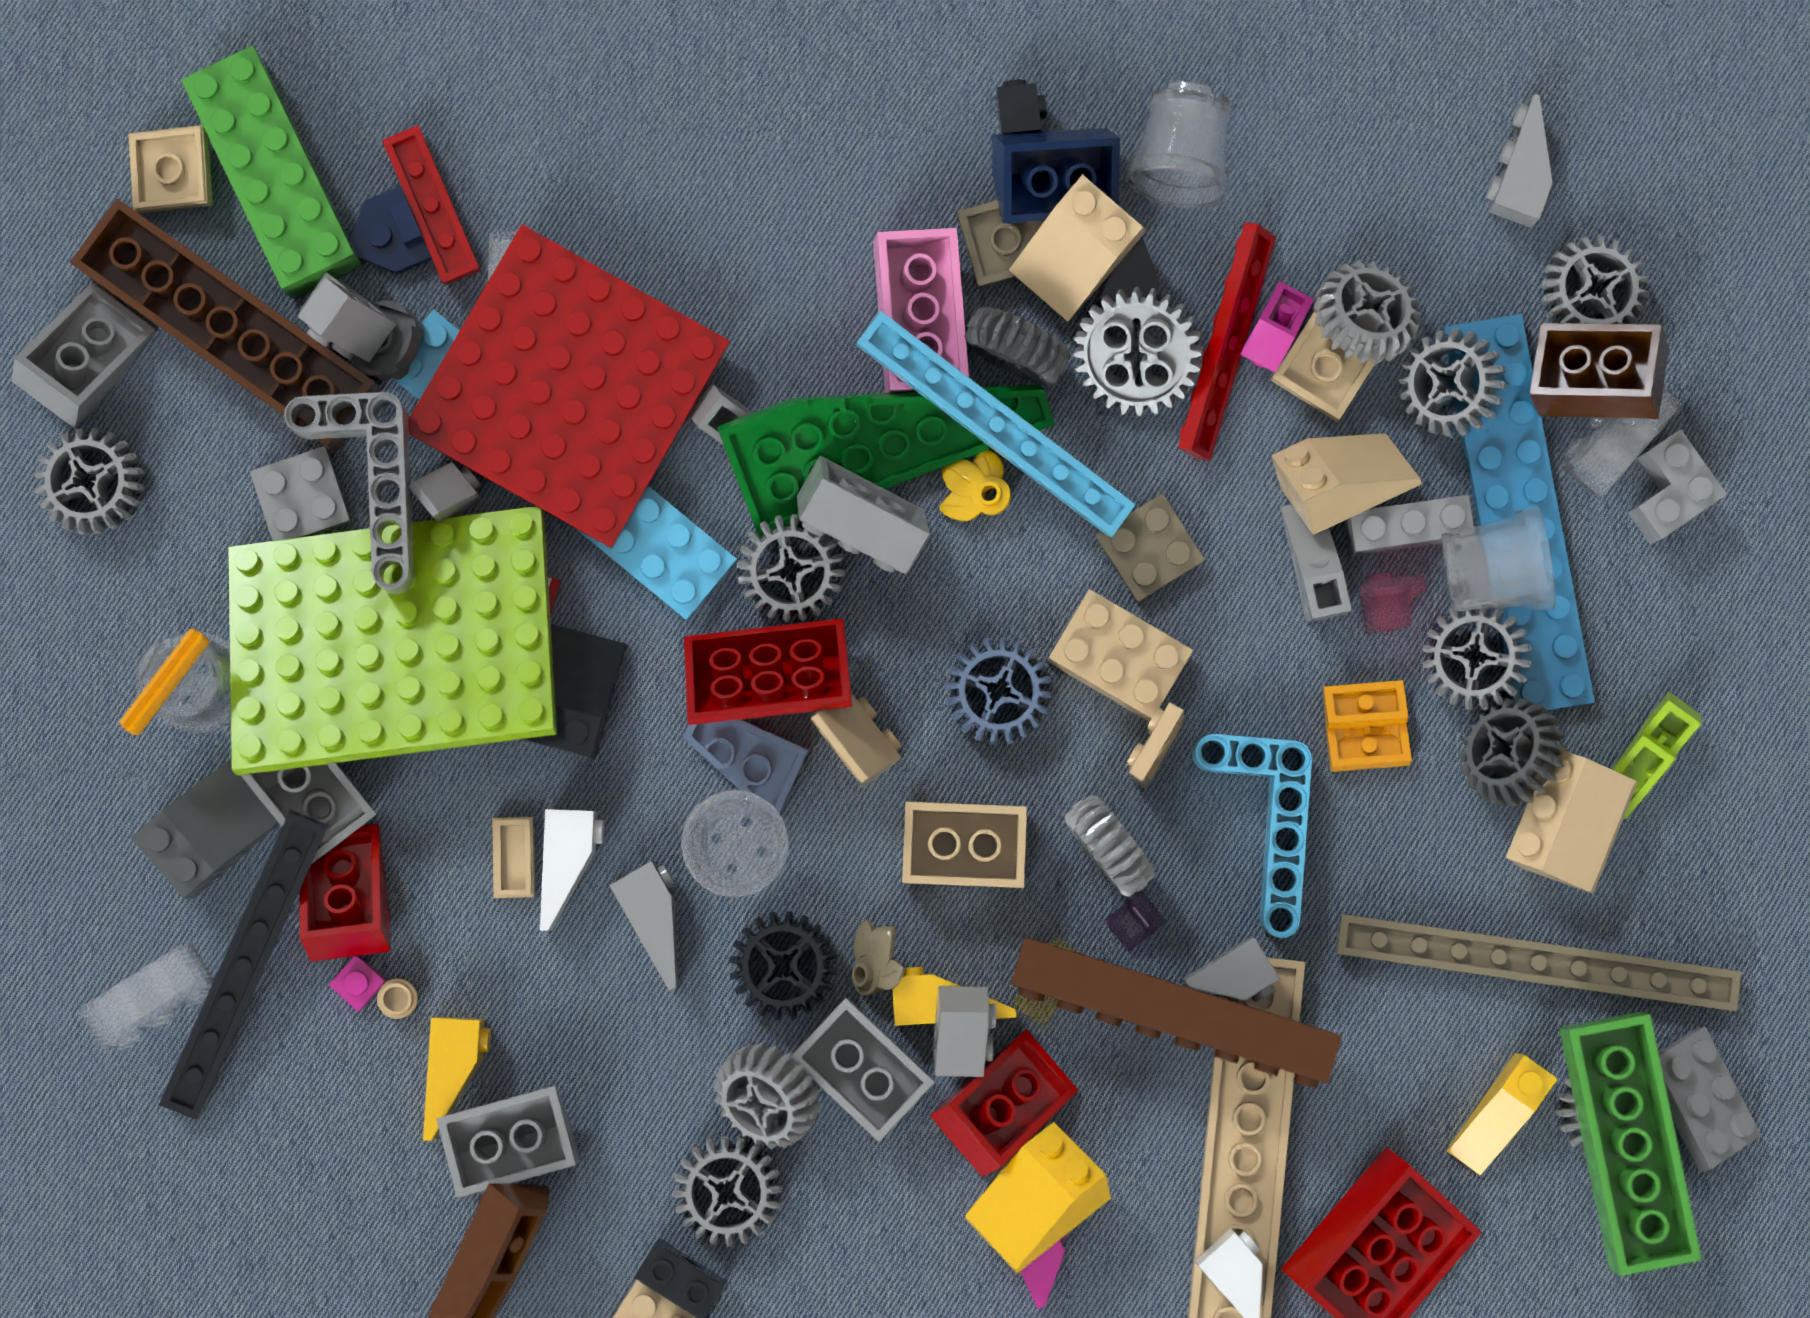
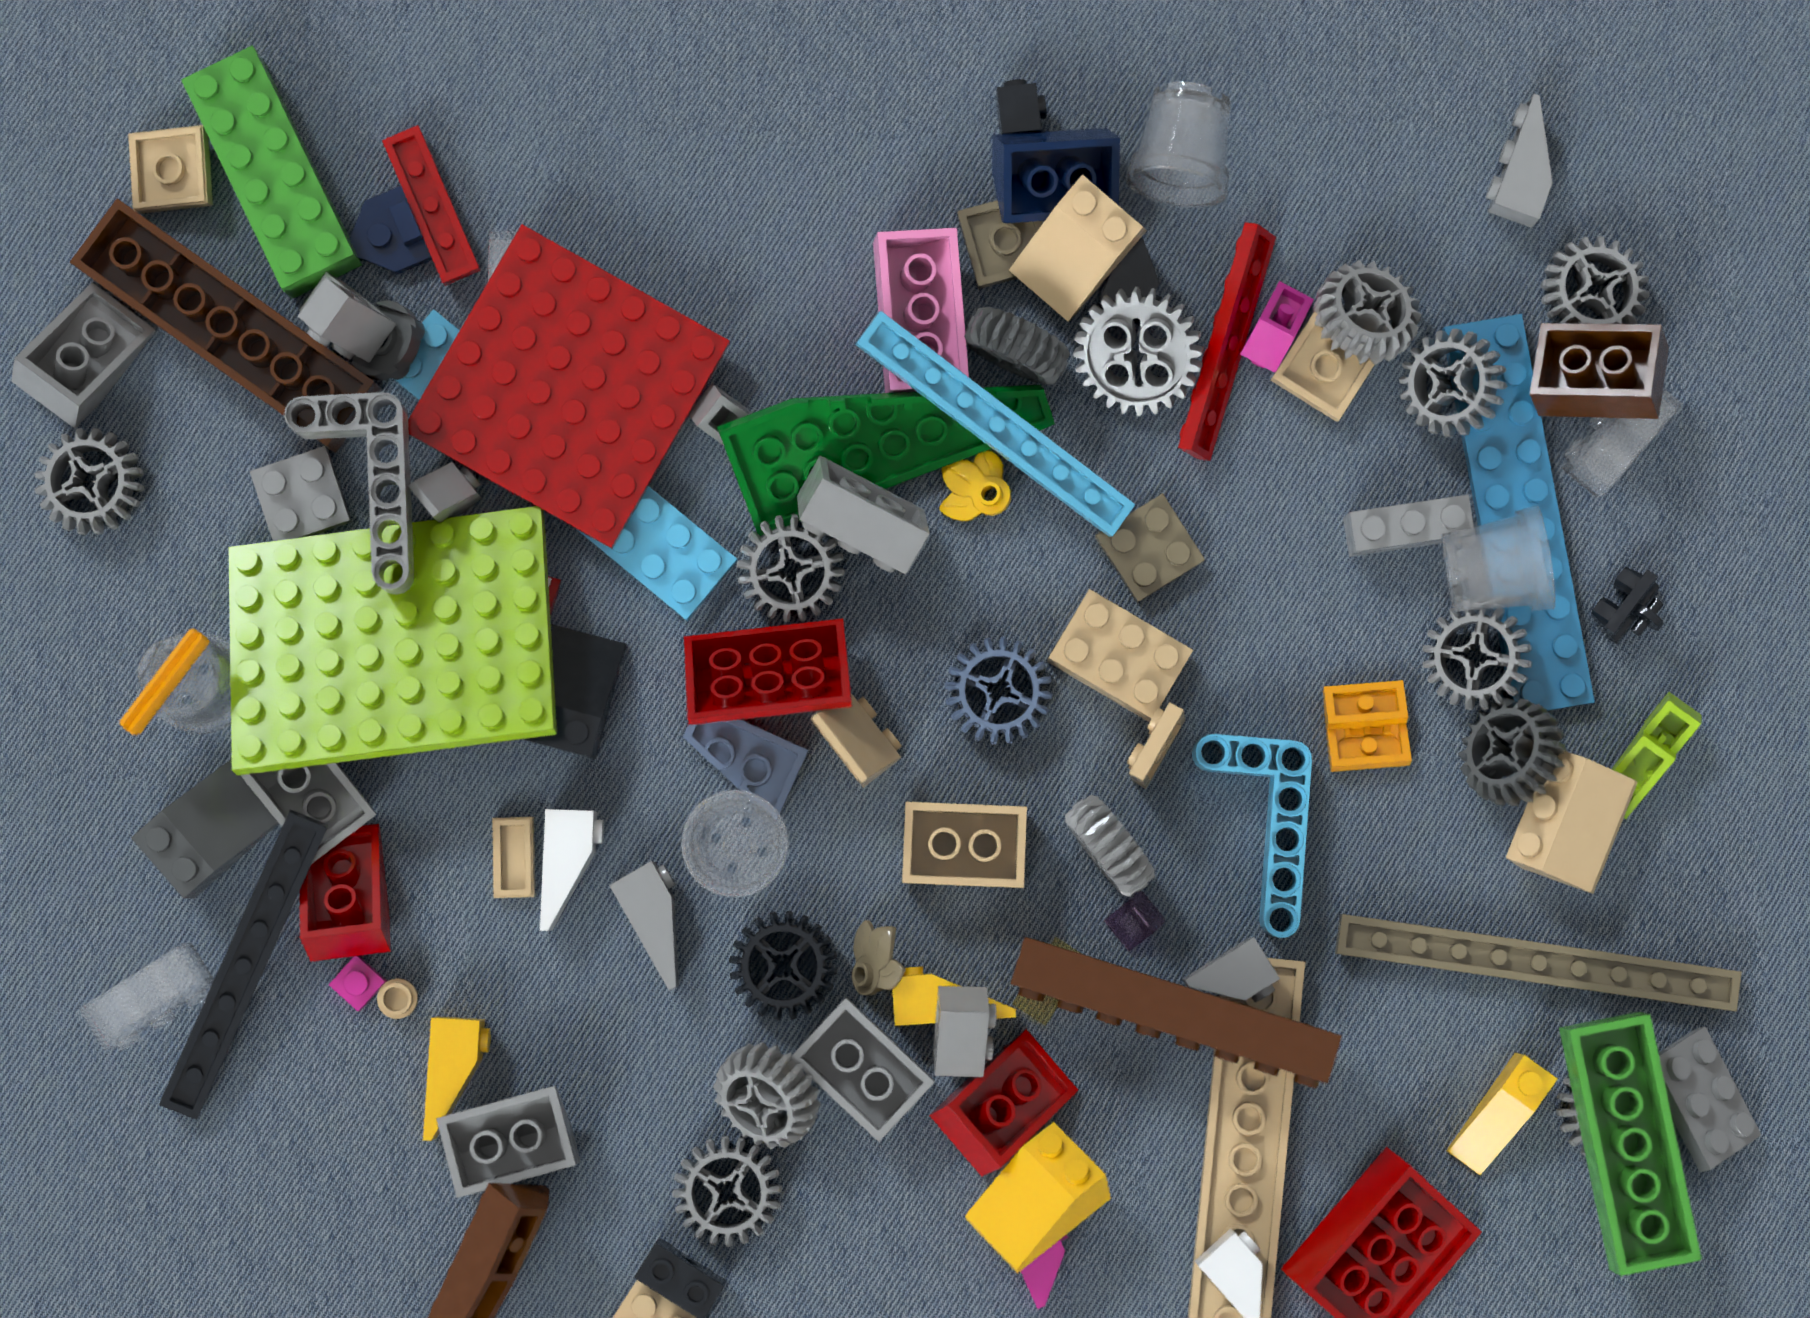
tan slope [1271,433,1422,535] -> none
light grey slope [1280,504,1352,623] -> none
clear pink brick [1359,573,1426,634] -> none
light grey brick [1628,429,1727,545] -> none
none -> black hips [1591,567,1664,644]

